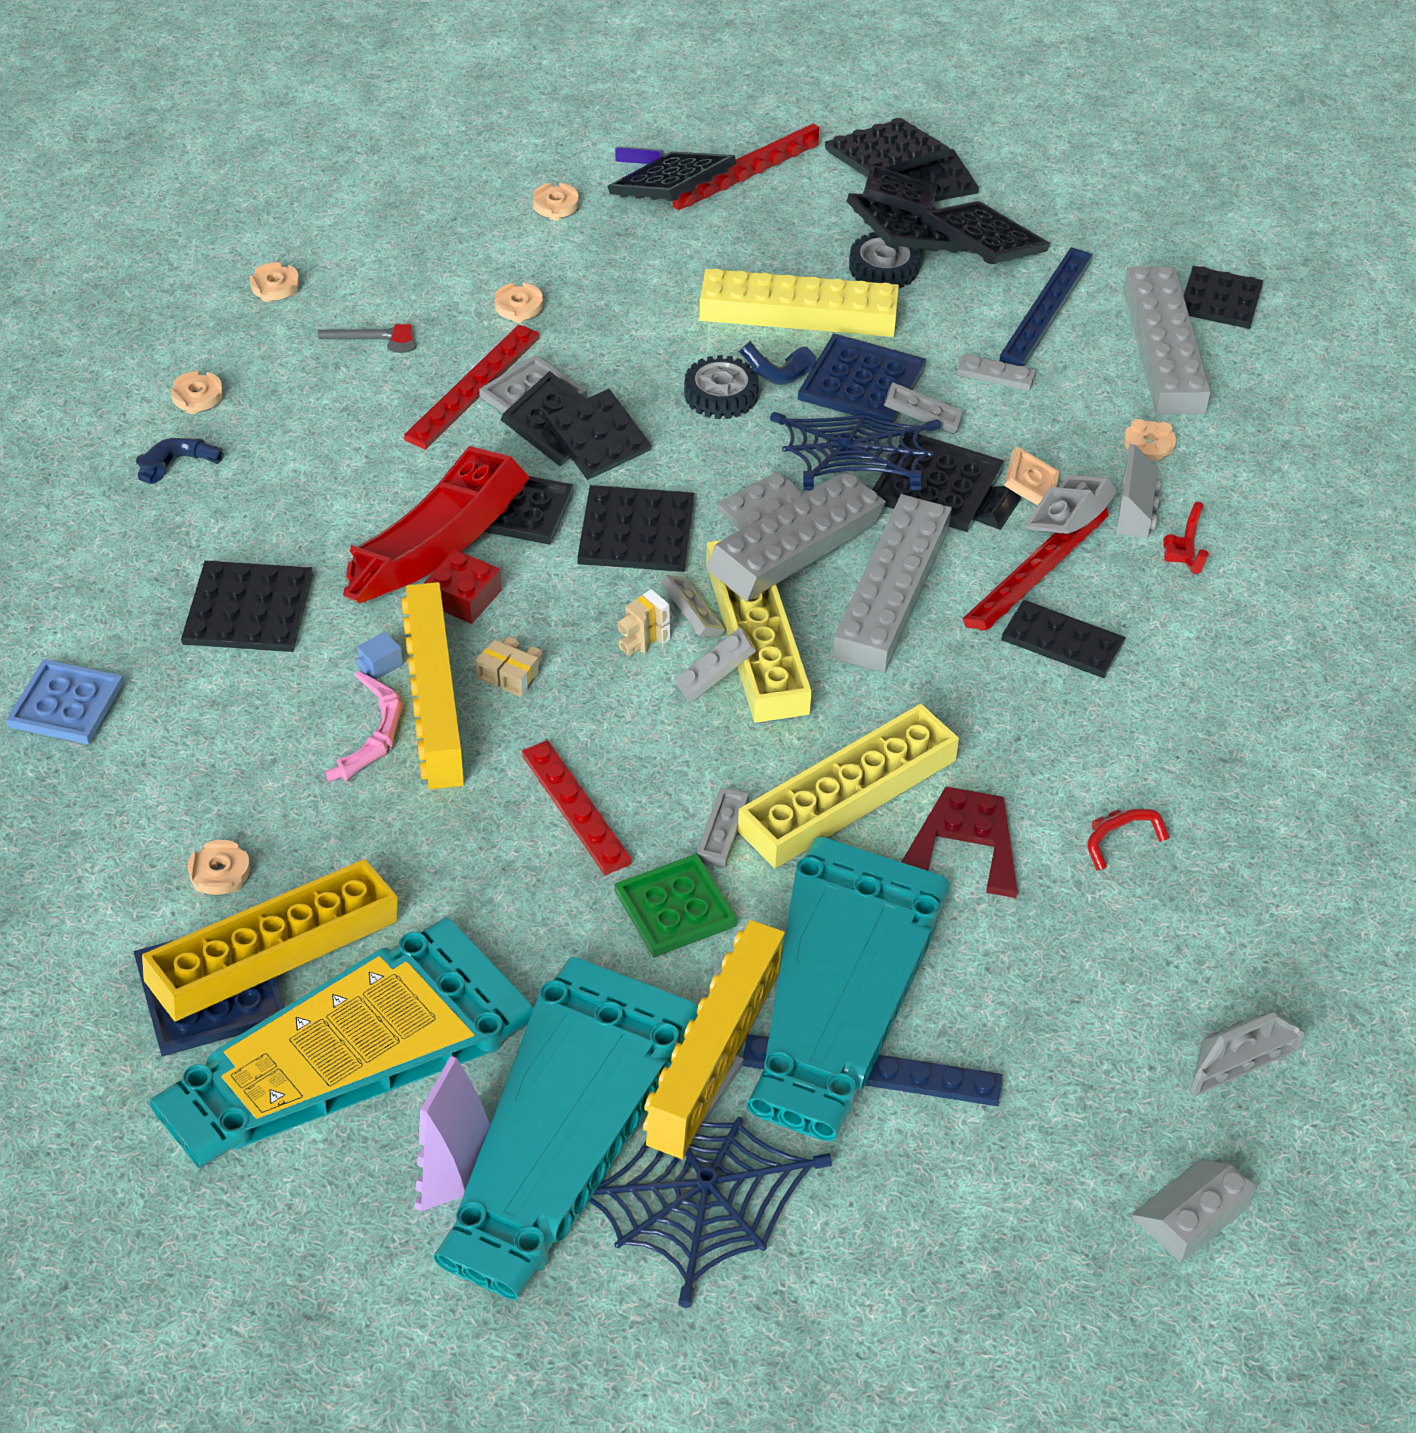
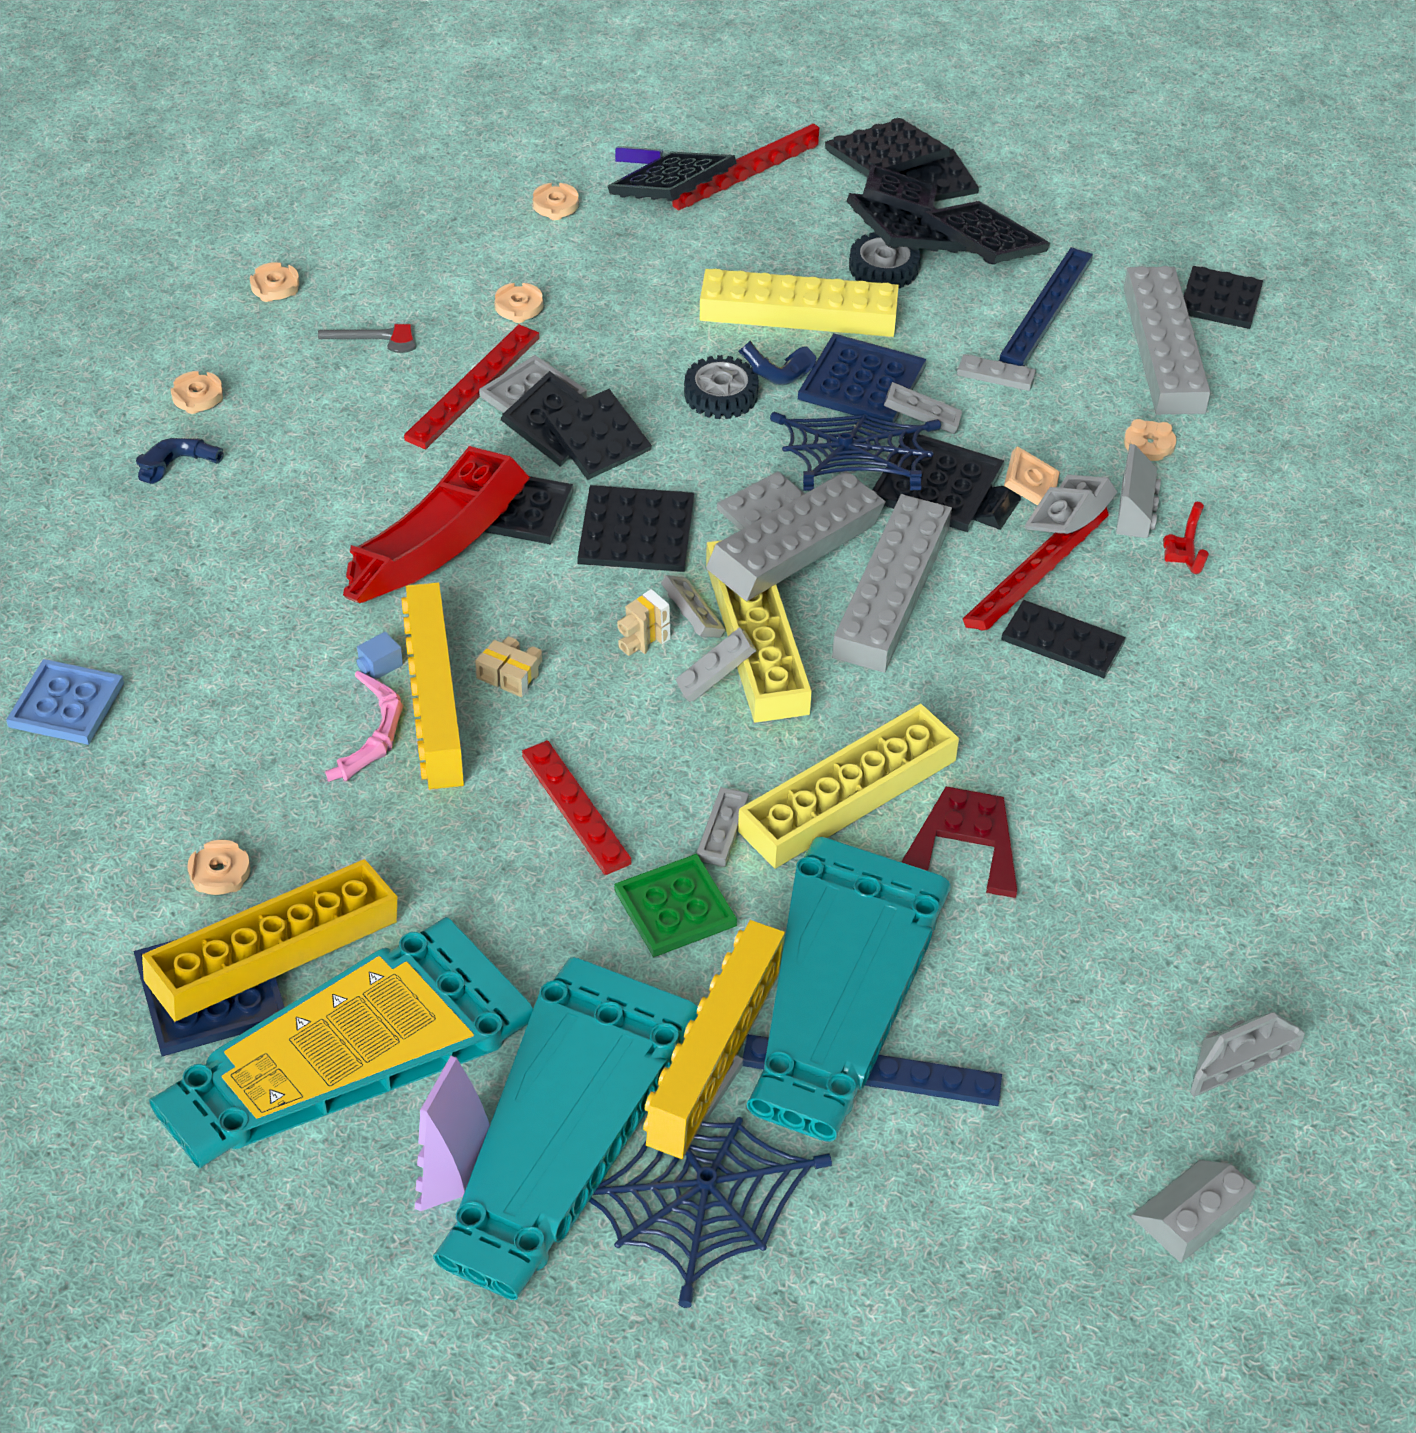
black plate [181,561,313,652] -> none
red brick [424,549,502,624] -> none
red piece [1087,809,1170,871] -> none

